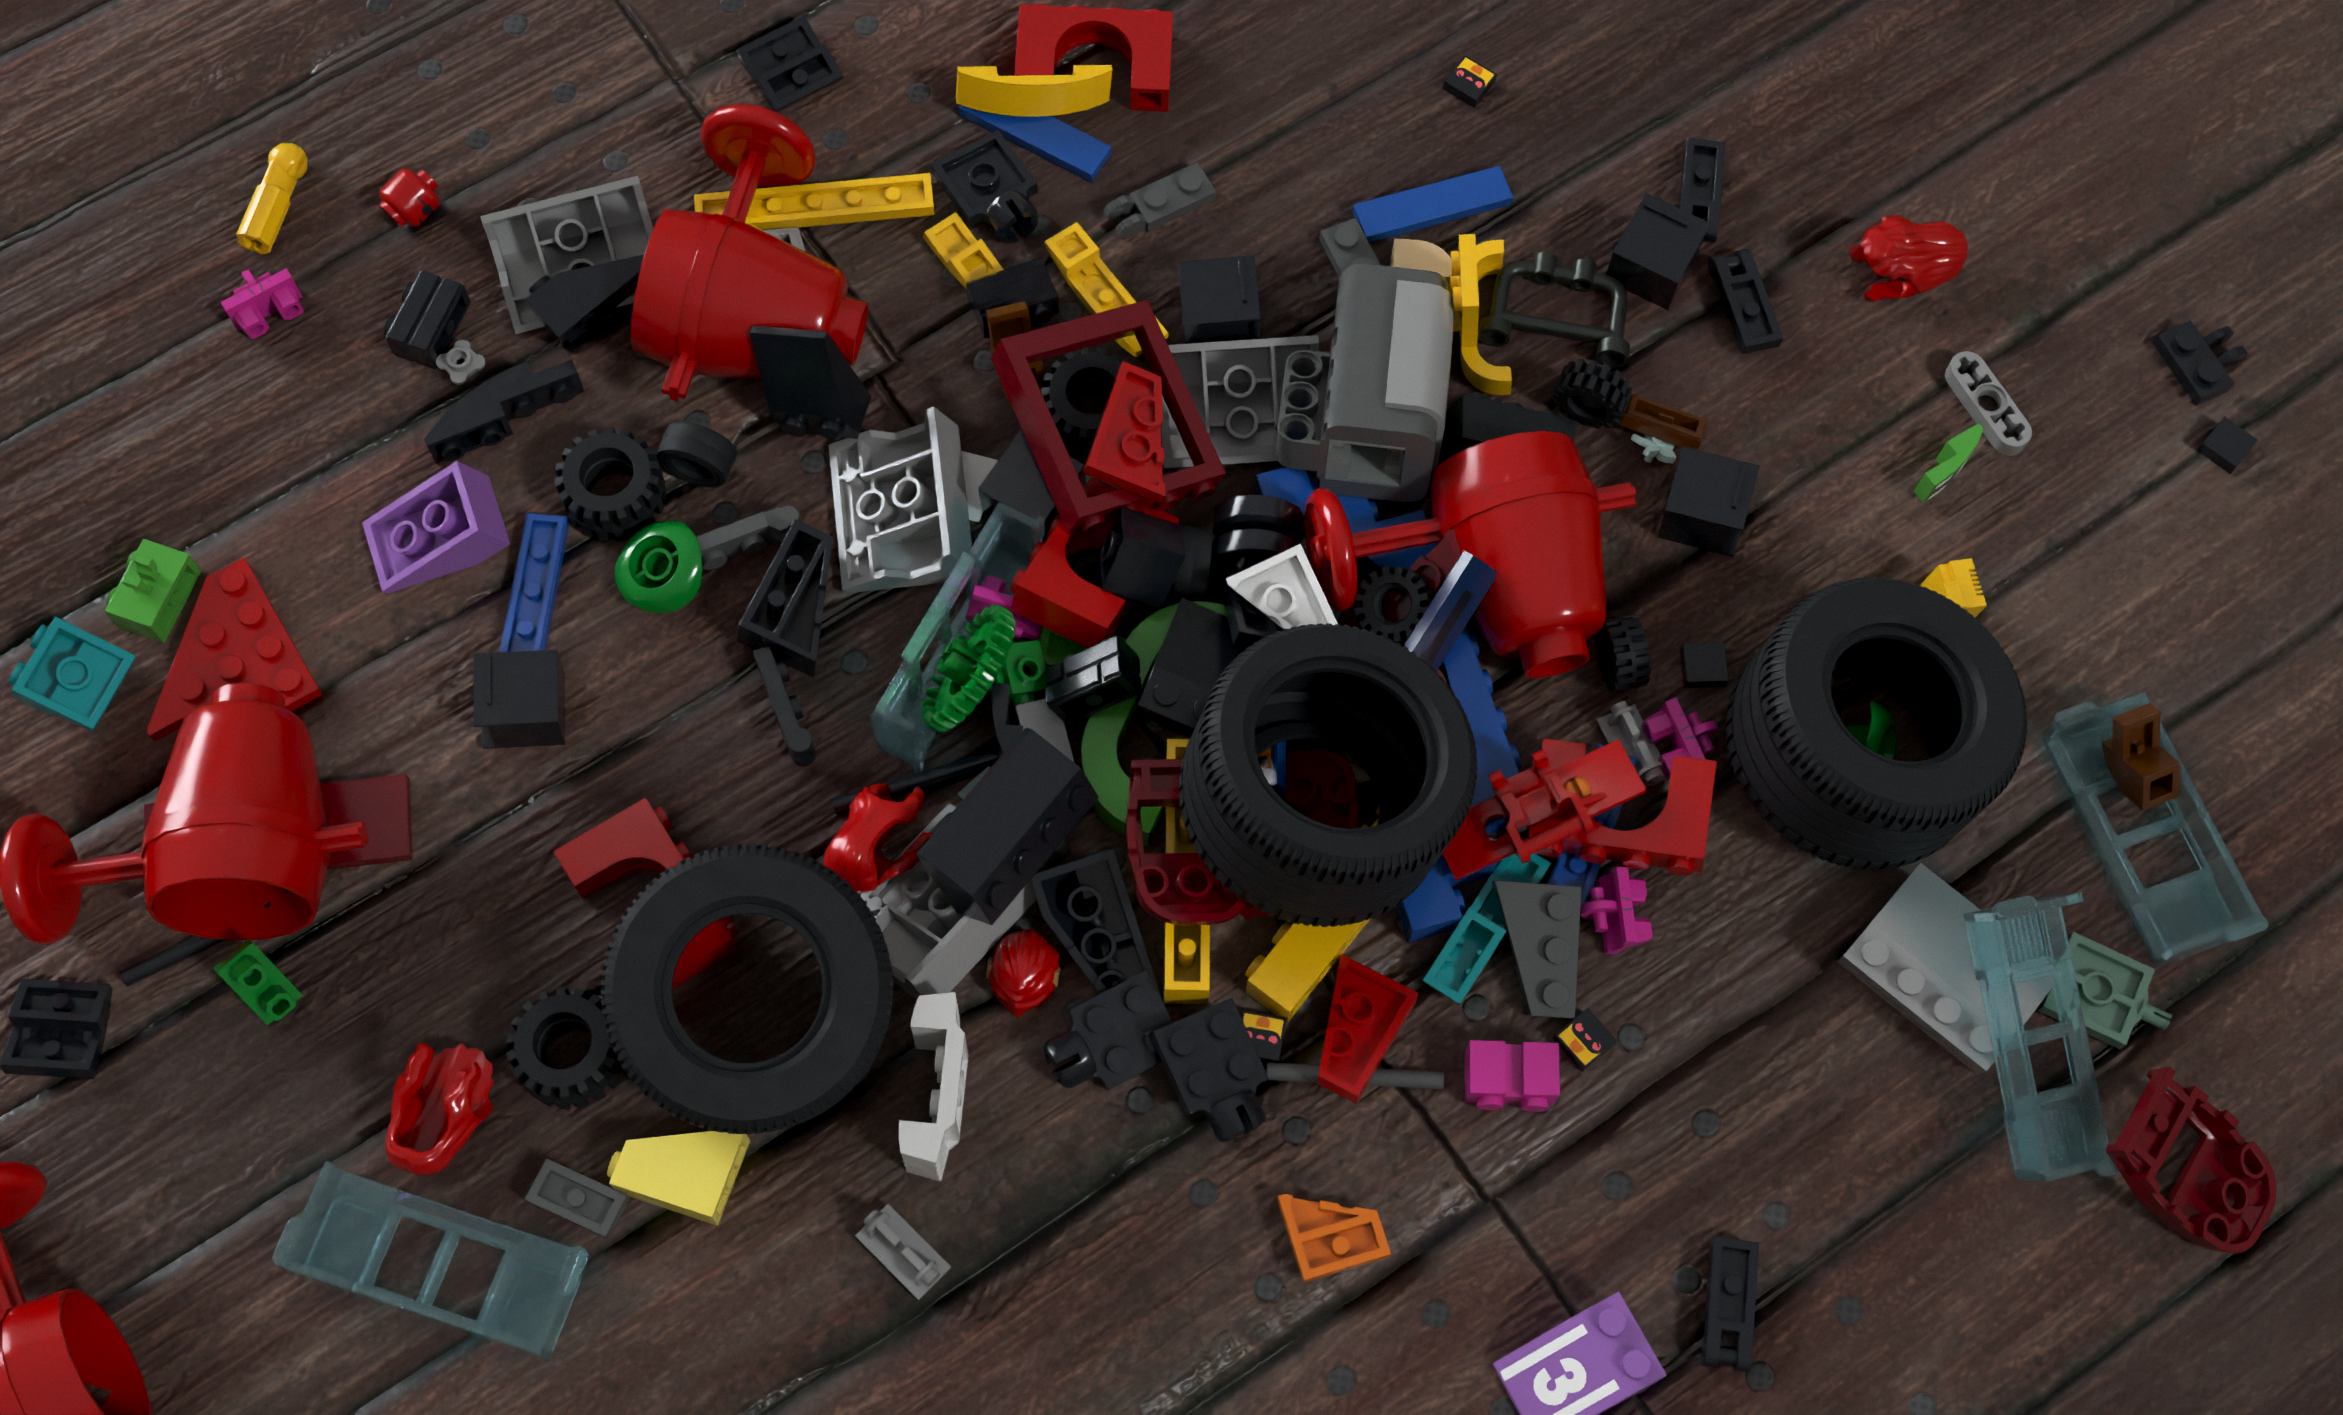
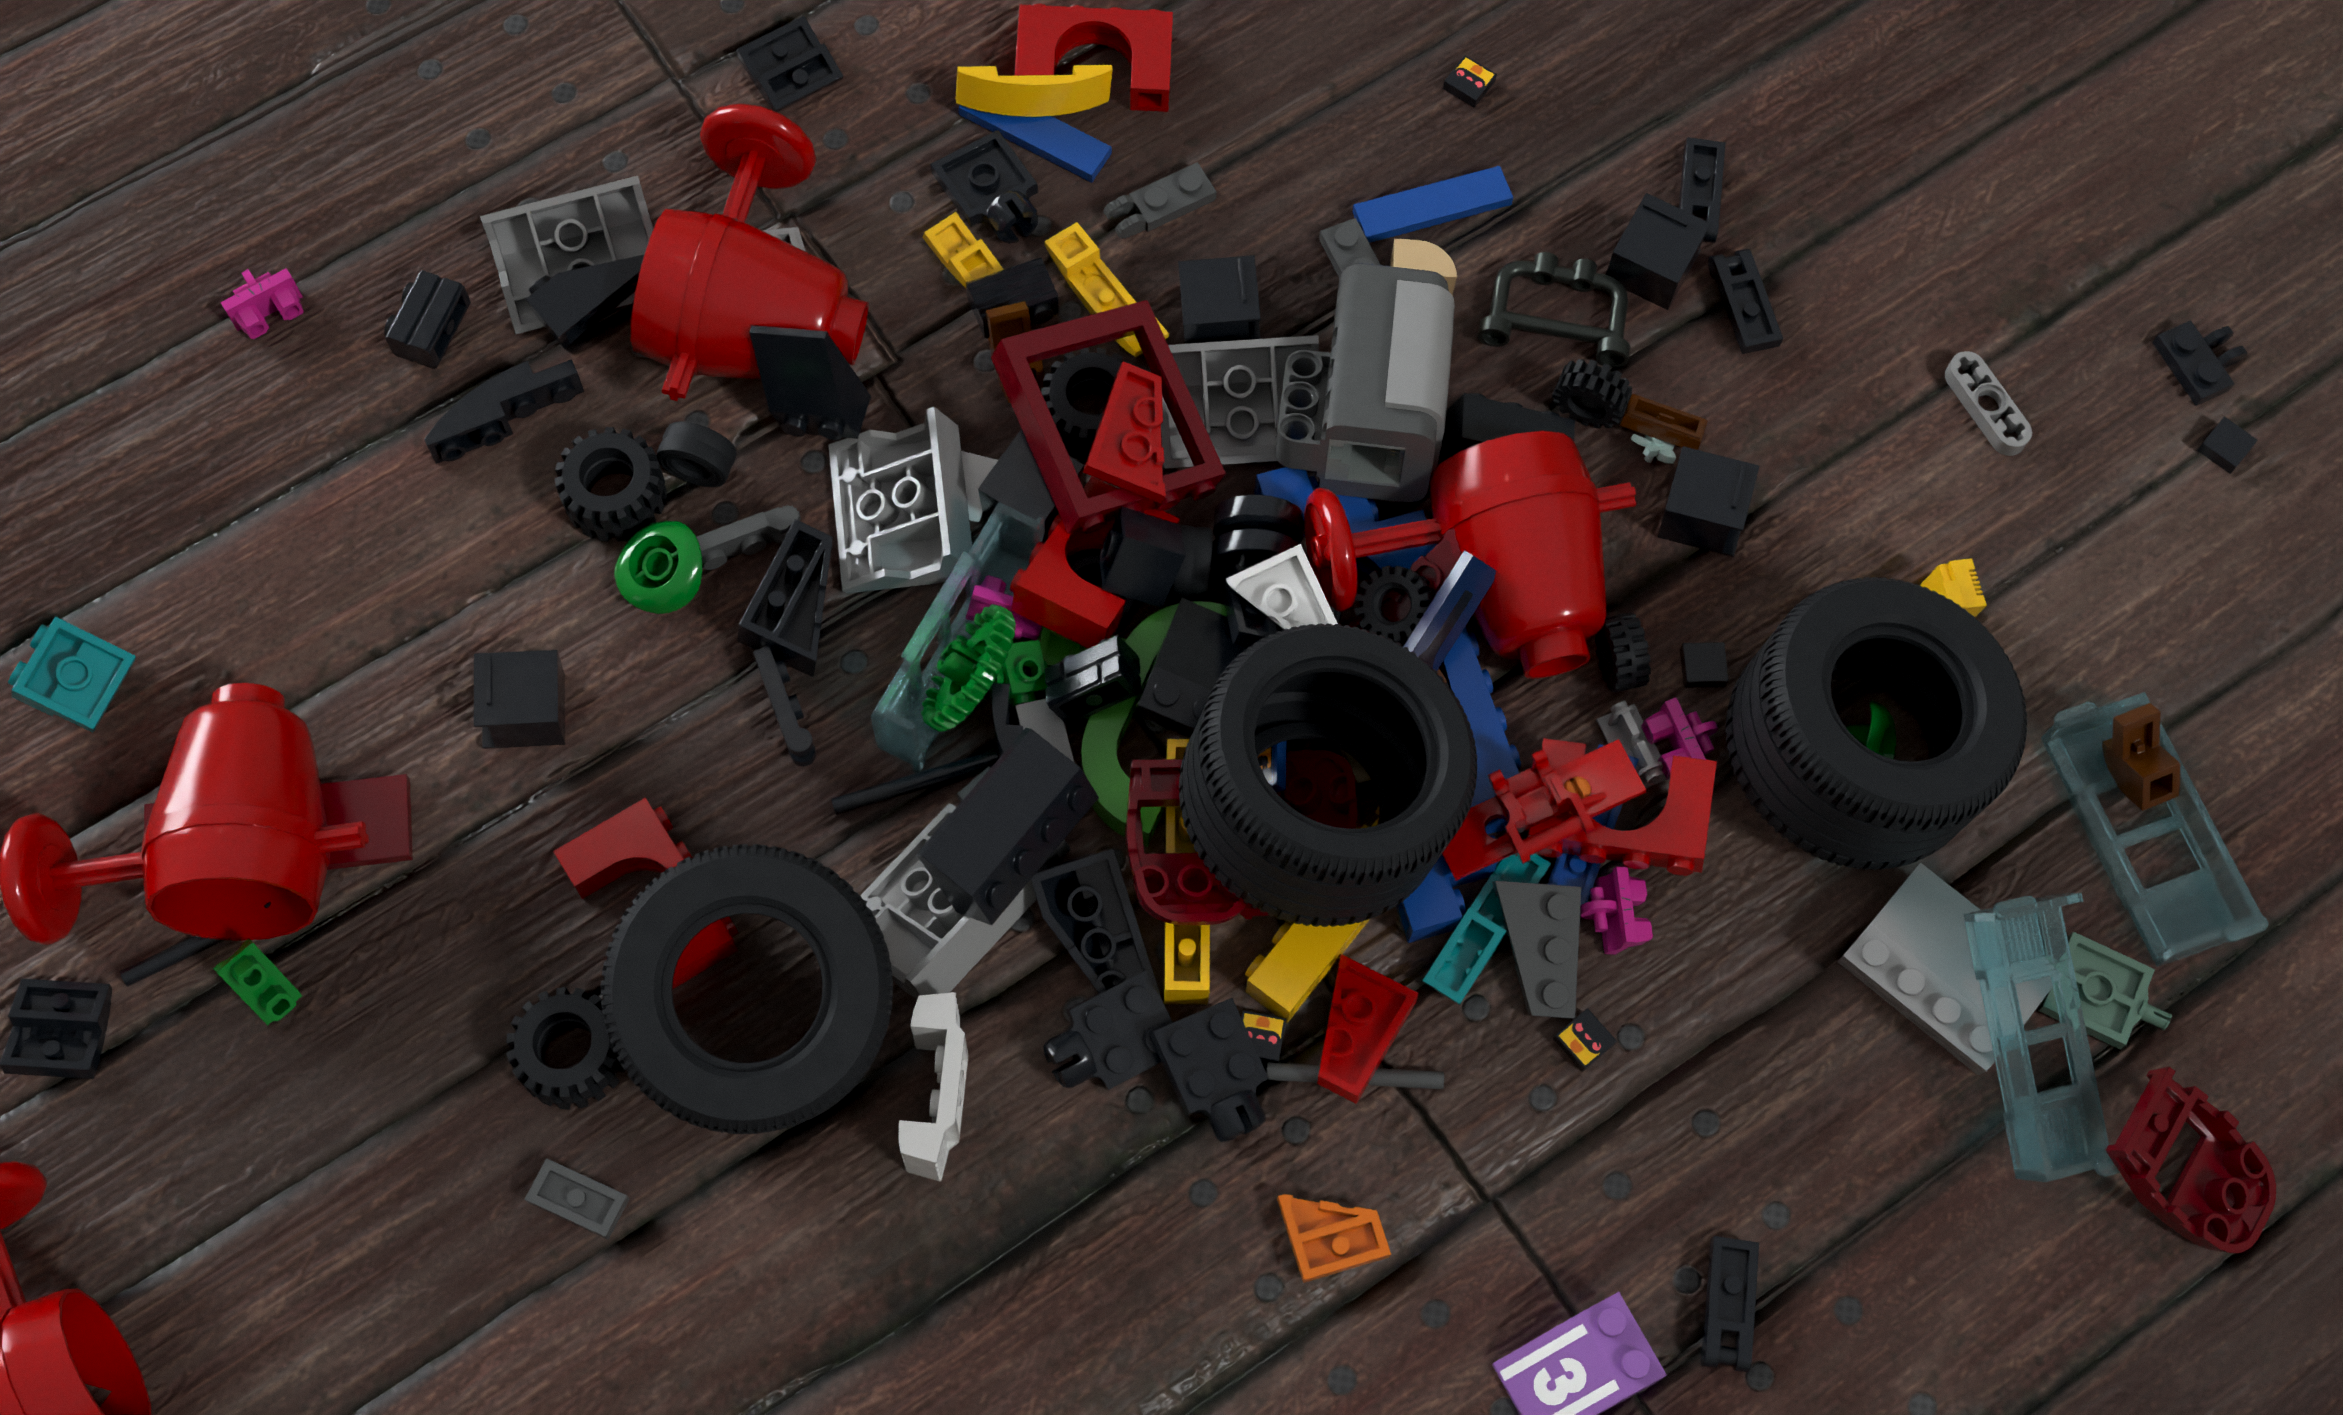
bright green brick [104,539,202,643] -> none
red wing [146,557,323,742] -> none
yellow piece [236,143,308,254] -> none
clear light blue piece [272,1161,590,1361] -> none
medium lavender slope [362,461,510,594] -> none
red head [379,168,440,228] -> none
red hair [385,1043,494,1176] -> none
light grey plate [436,340,486,385] -> none
blue tile [499,513,570,652] -> none
light yellow slope [607,1131,750,1226] -> none
yellow plate [694,173,935,230] -> none
red hair [824,783,933,894] -> none
light grey hinge [855,1204,951,1300] -> none
red hair [986,929,1061,1017] -> none
yellow piece [1450,234,1512,395] -> none
dark pink brick [1464,1040,1560,1112] -> none
red hair [1849,215,1968,303] -> none
bright green slope [1914,423,1984,504] -> none

